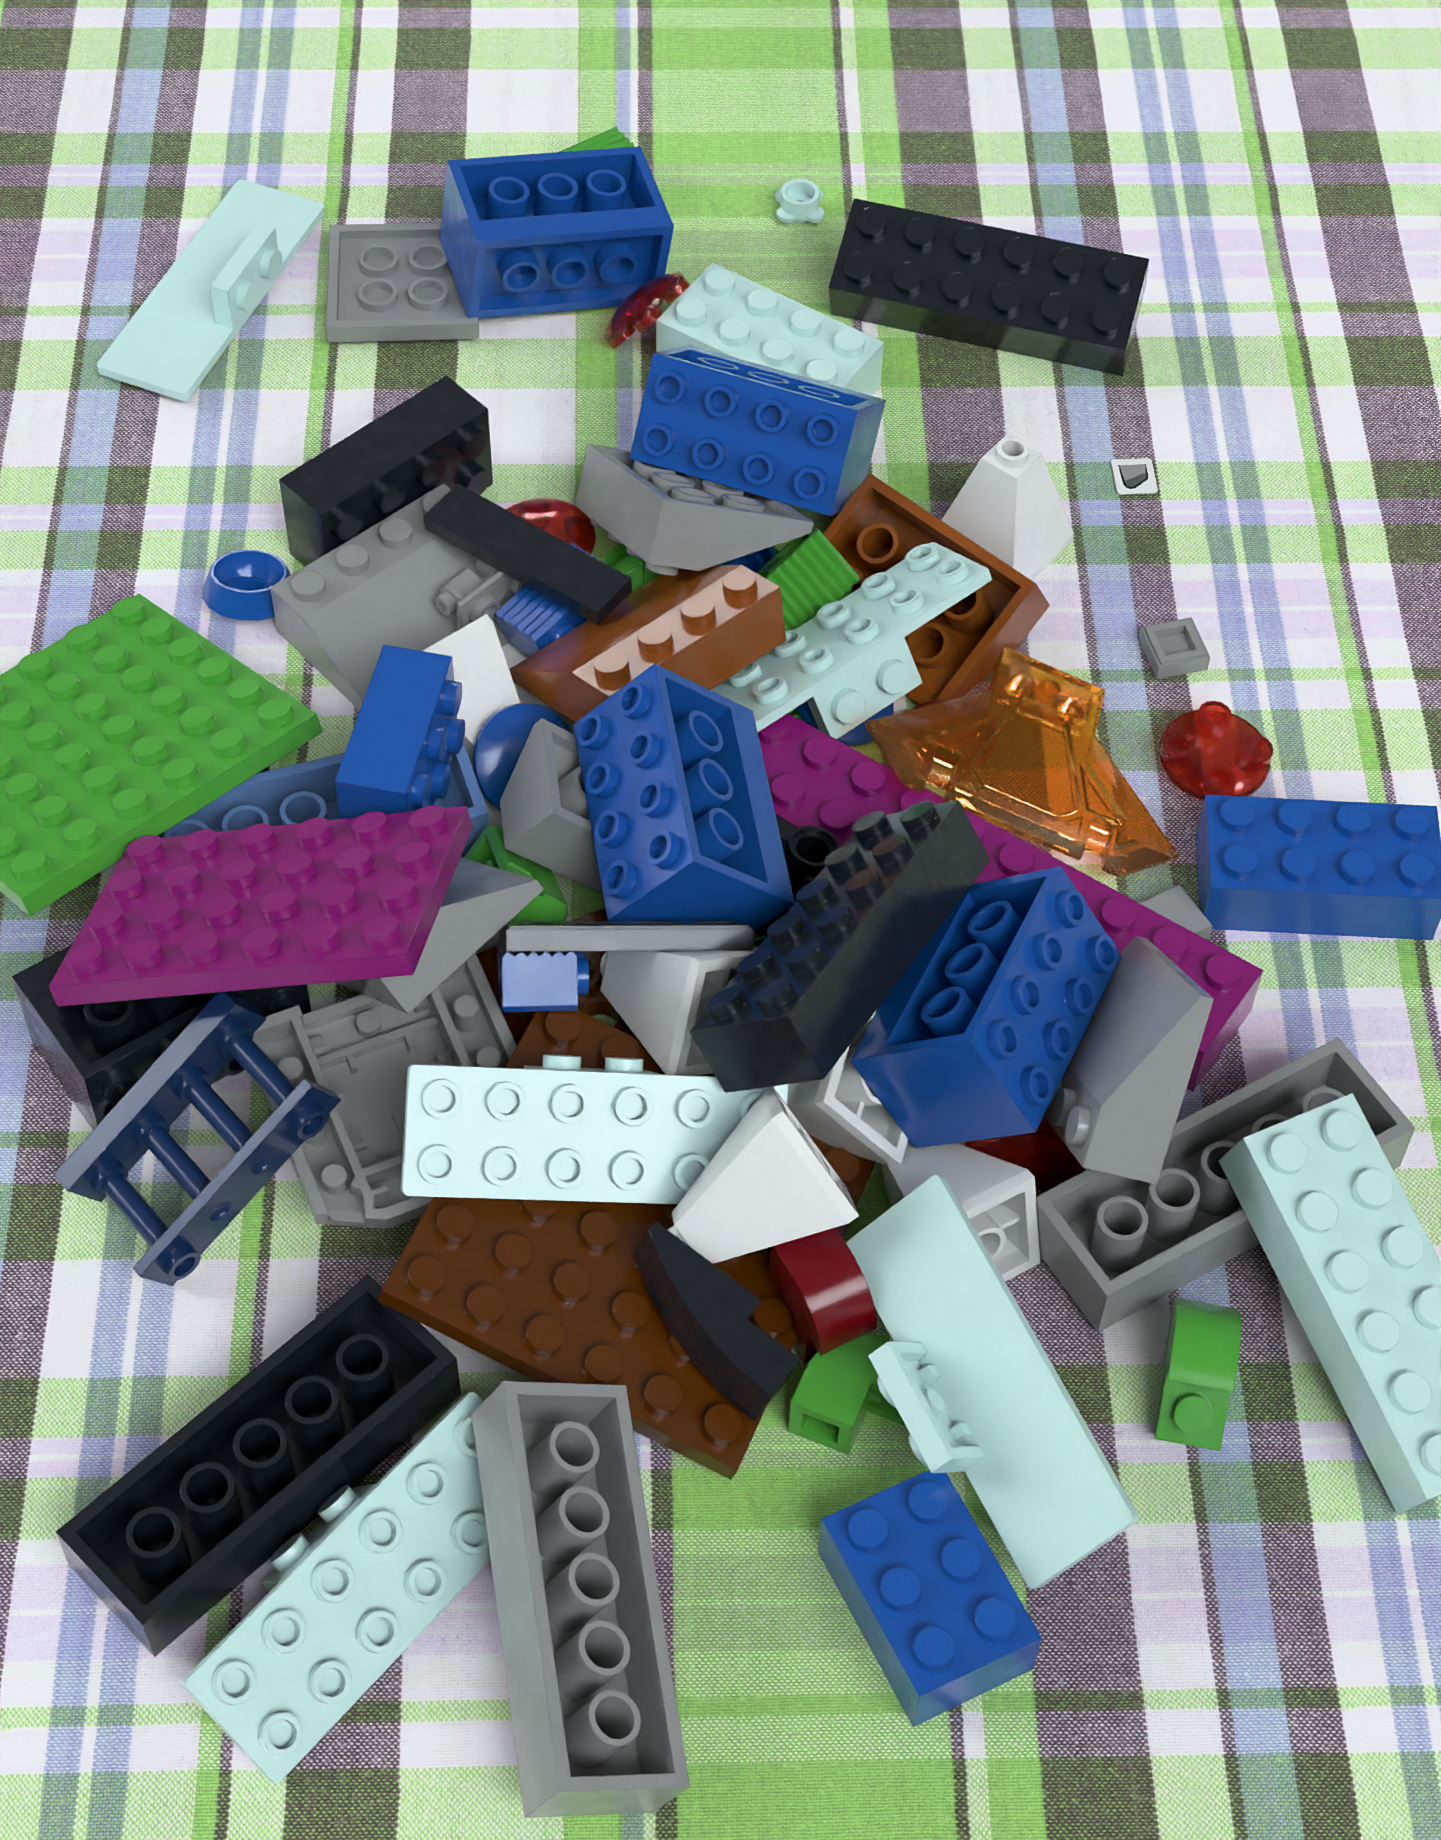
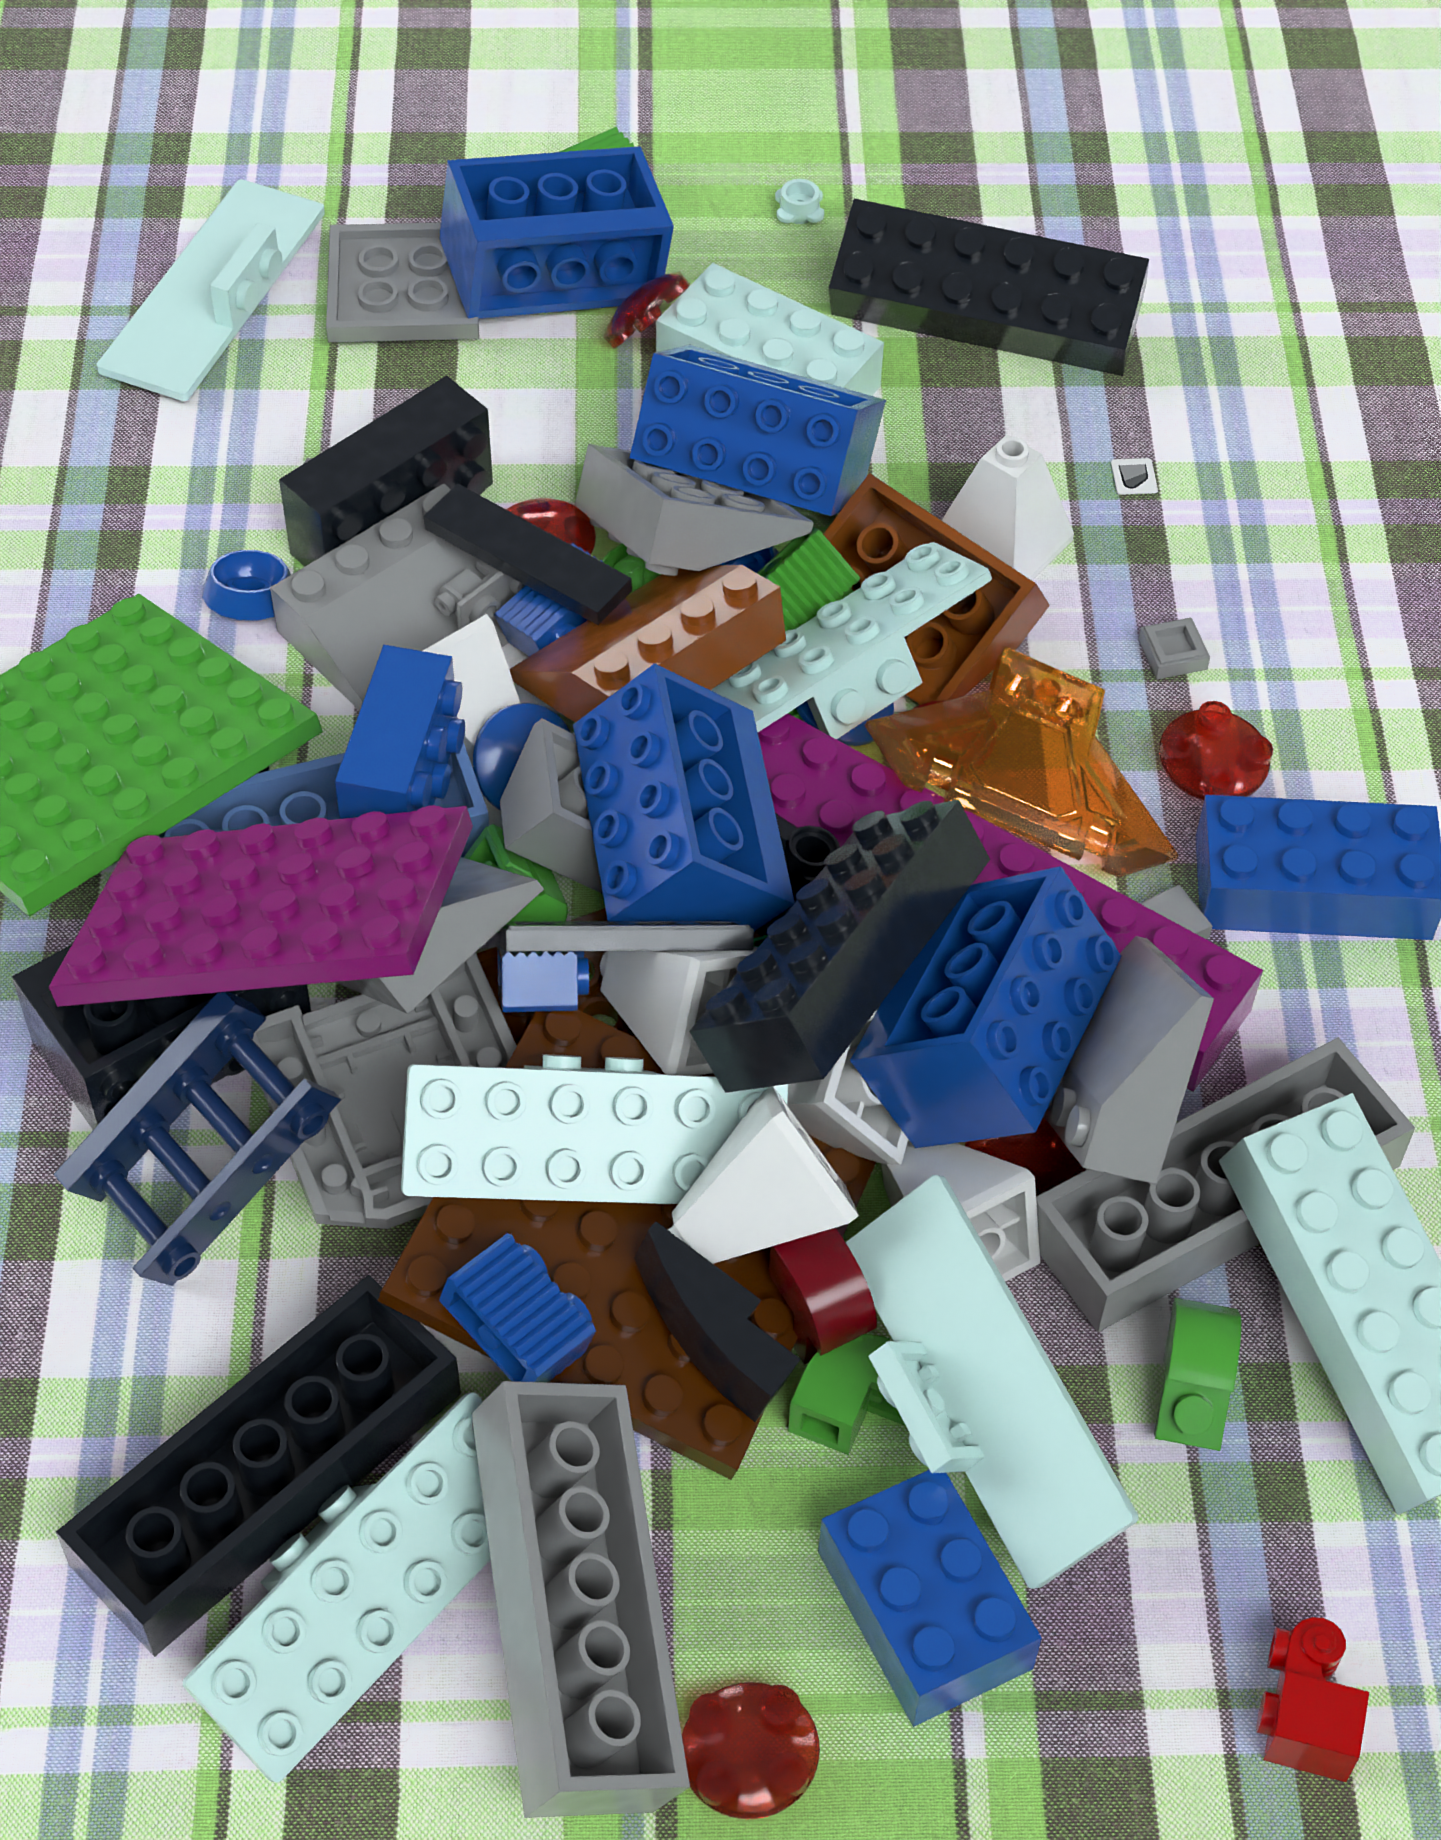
none -> blue brick [439,1233,596,1383]
none -> clear red dish [682,1682,820,1819]
none -> red brick [1256,1617,1370,1782]

